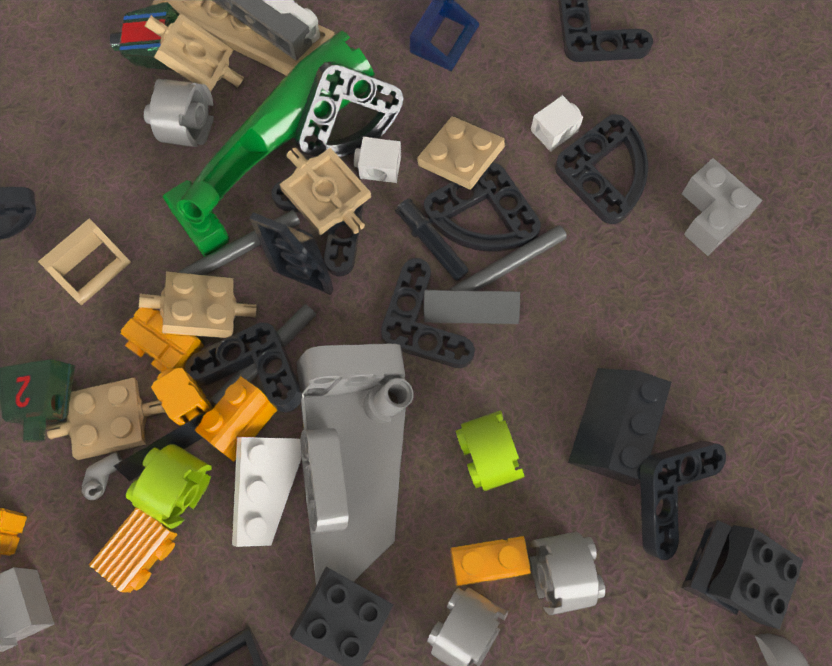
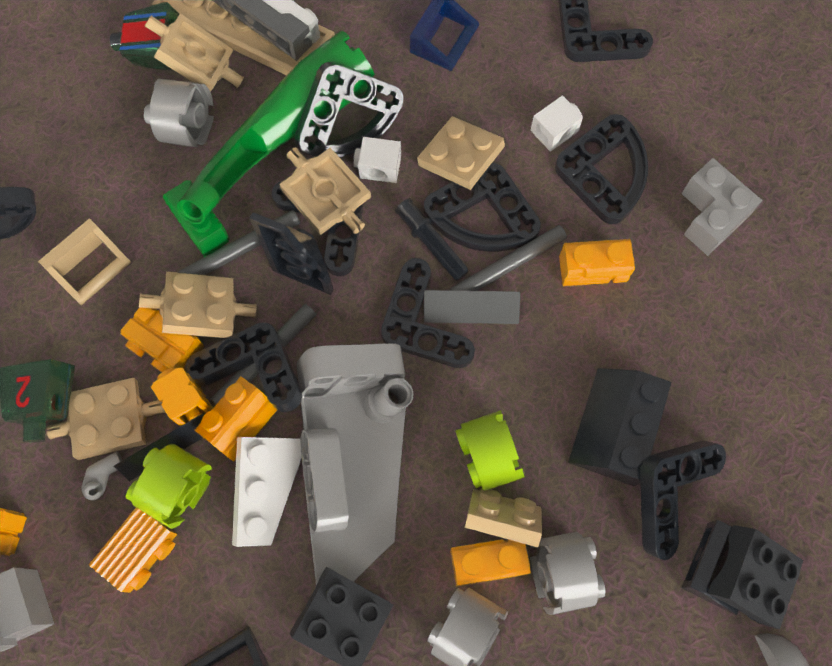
none -> tan plate [465,489,542,547]
none -> light orange brick [559,239,635,286]

